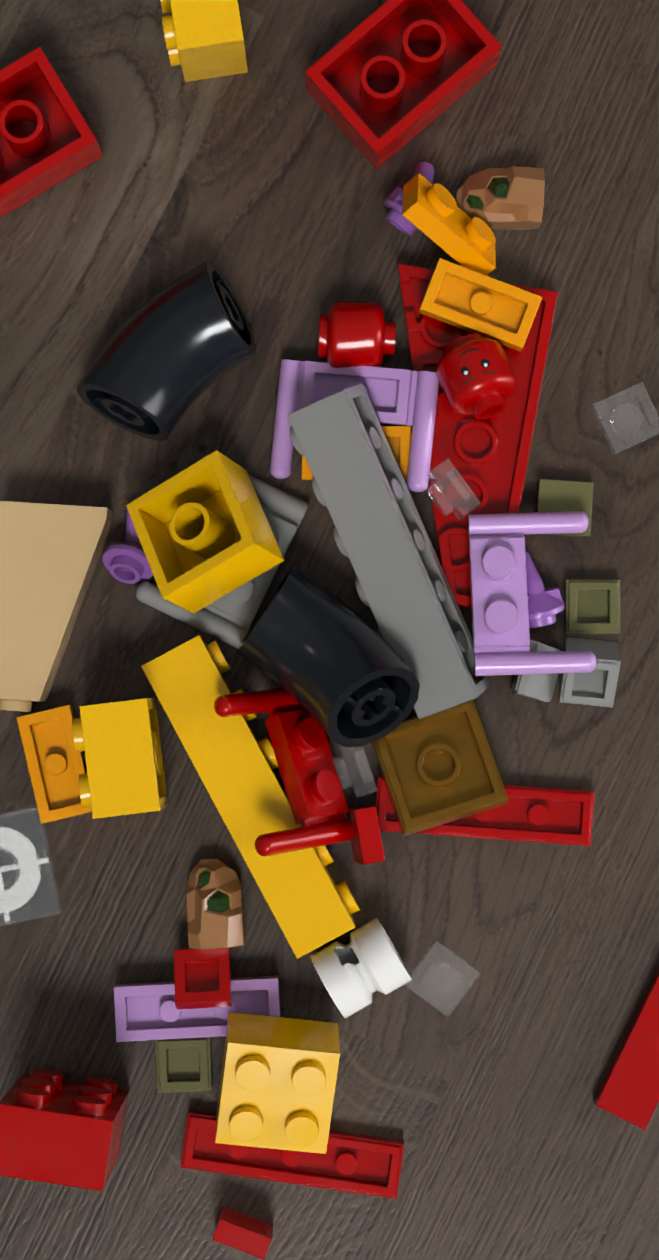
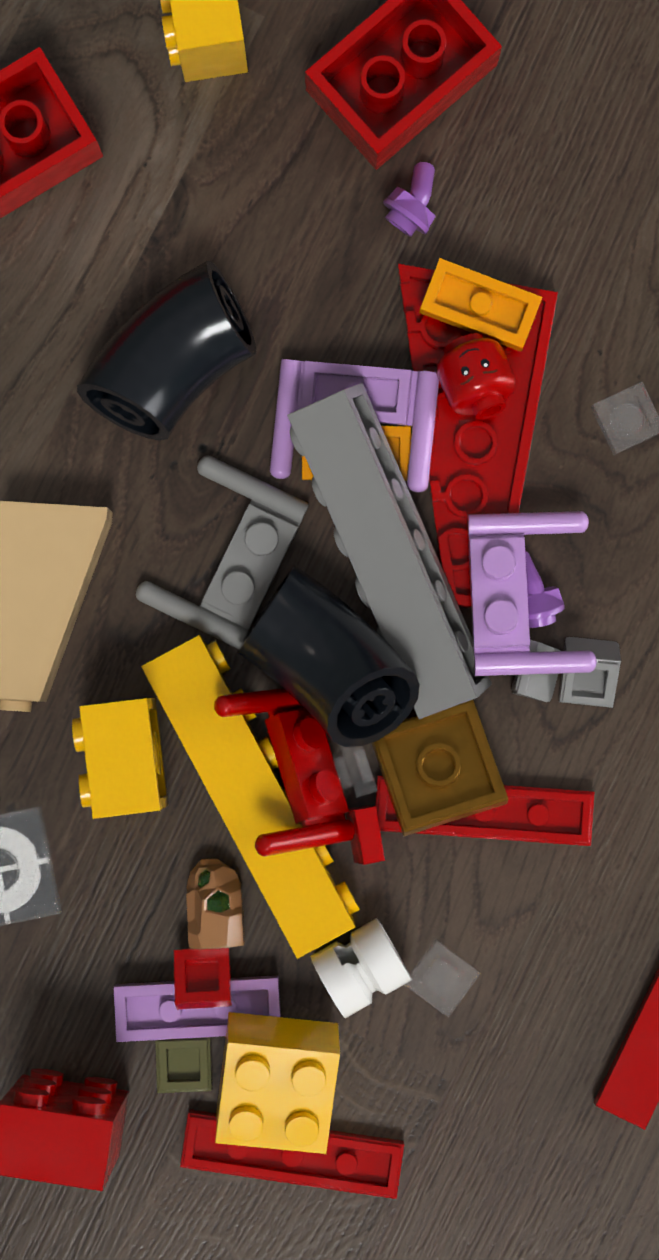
light orange plate [16,705,92,824] -> none
medium lavender plate [102,510,153,584] -> none
yellow brick [126,450,285,614] -> none
red tile [212,1207,273,1259] -> none
red head [318,301,396,368] -> none
light orange plate [402,172,496,276] -> none
clear plate [426,458,481,521] -> none
medium nougat rock [456,166,545,230] -> none
olive tile [536,479,594,538] -> none
olive tile [564,580,620,634] -> none

